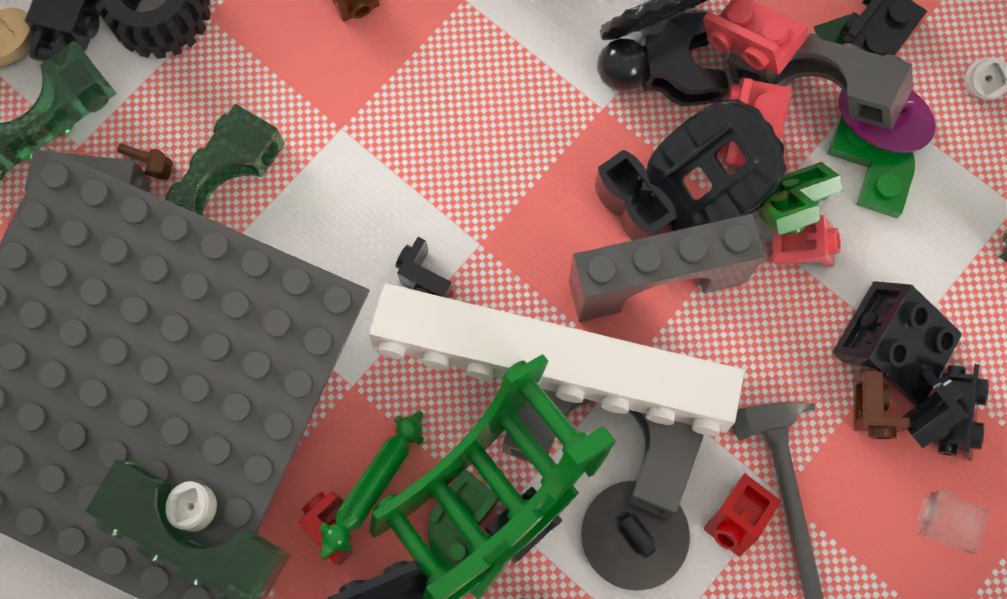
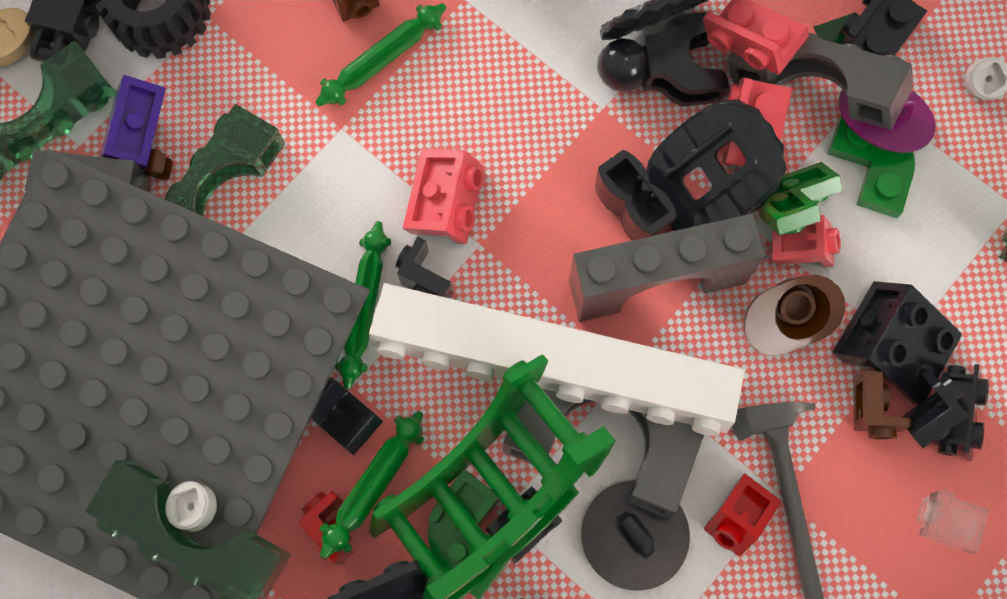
none -> dark purple panel [99,75,166,170]
none -> black bracket [311,377,383,455]
none -> green wheel [315,3,447,107]
none -> green wheel [335,221,391,389]
none -> coral bracket [403,149,484,244]
none -> reddish brown piece [744,274,845,356]

